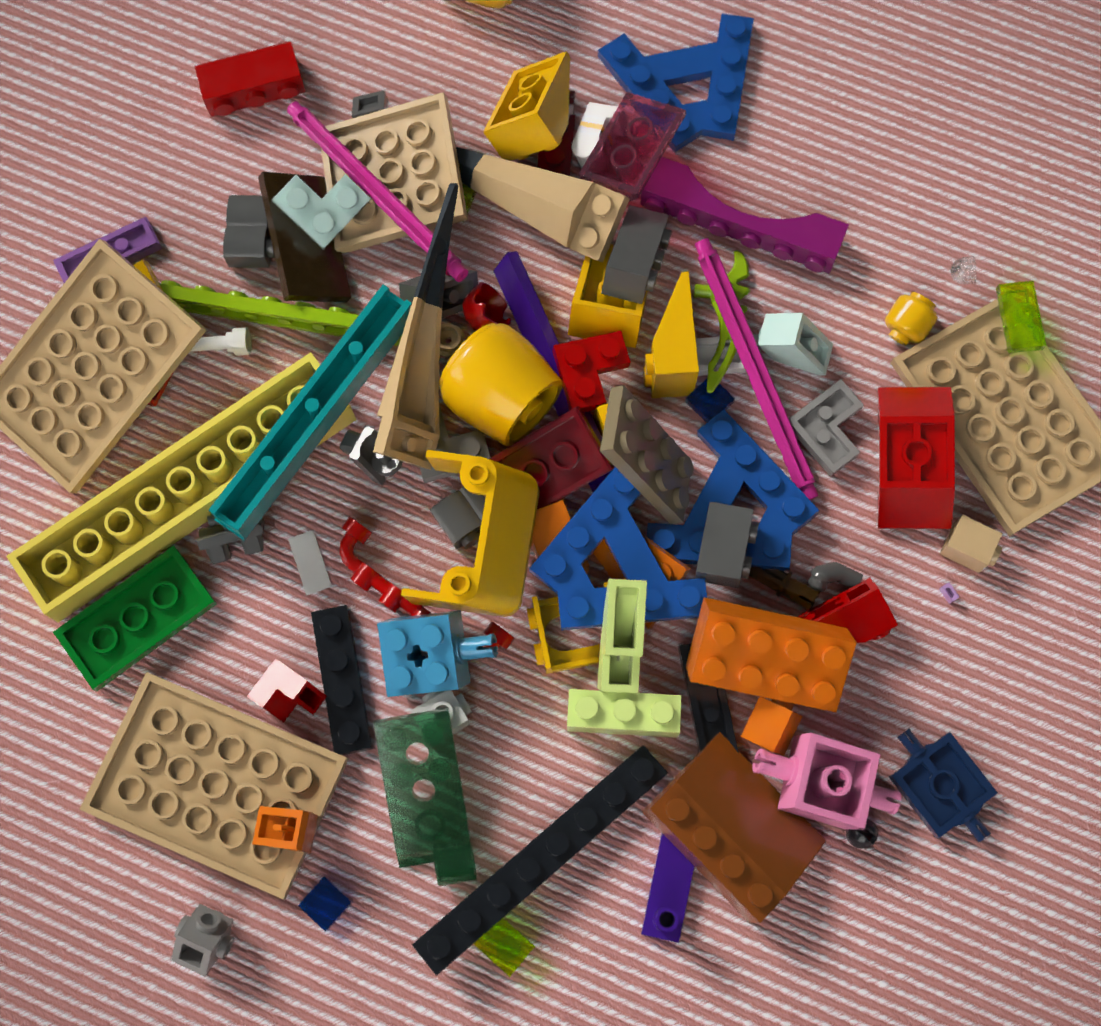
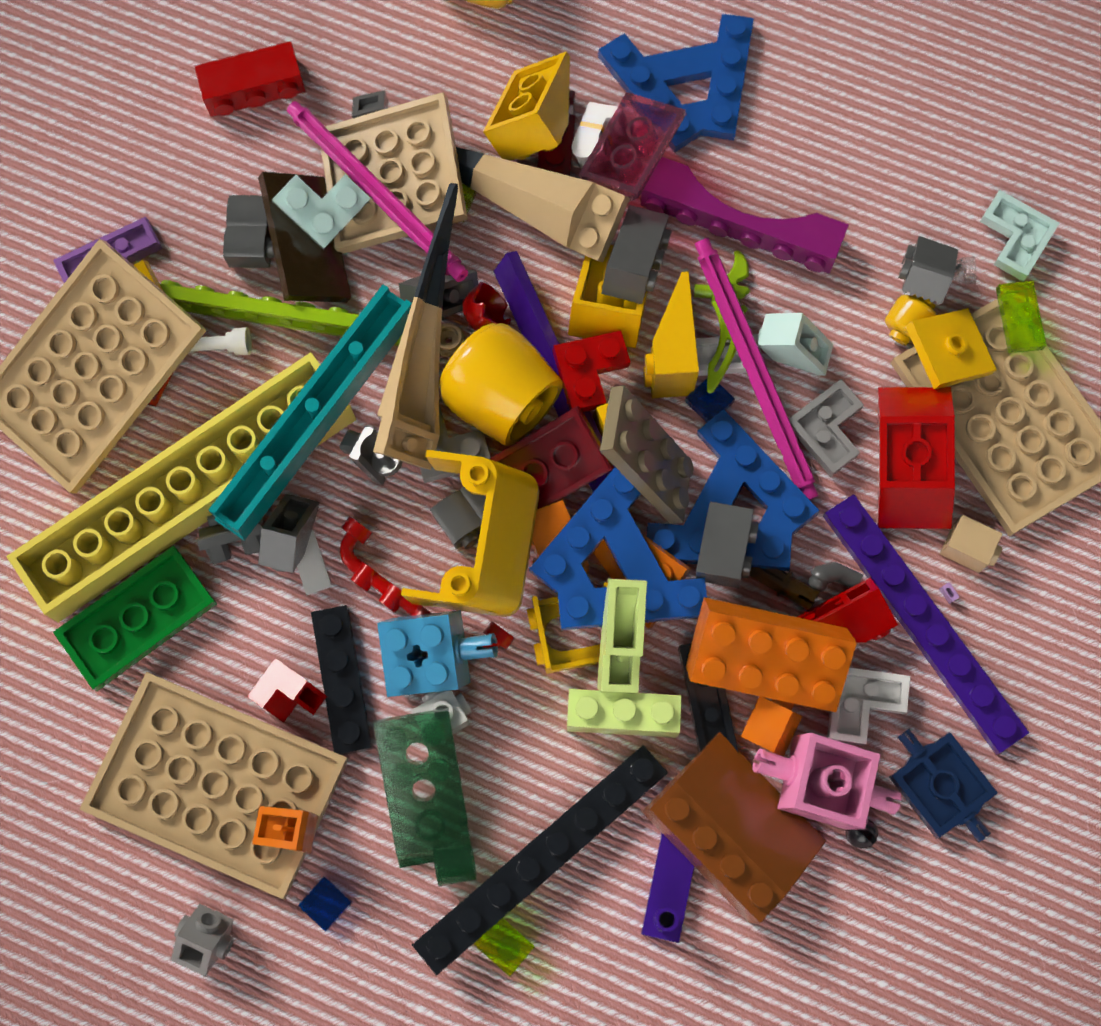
none -> dark grey slope [258,494,319,573]
none -> dark purple plate [823,494,1029,755]
none -> white plate [827,667,910,746]
none -> dark grey brick [898,236,959,305]
none -> yellow plate [906,308,997,389]
none -> light aqua plate [980,190,1060,282]

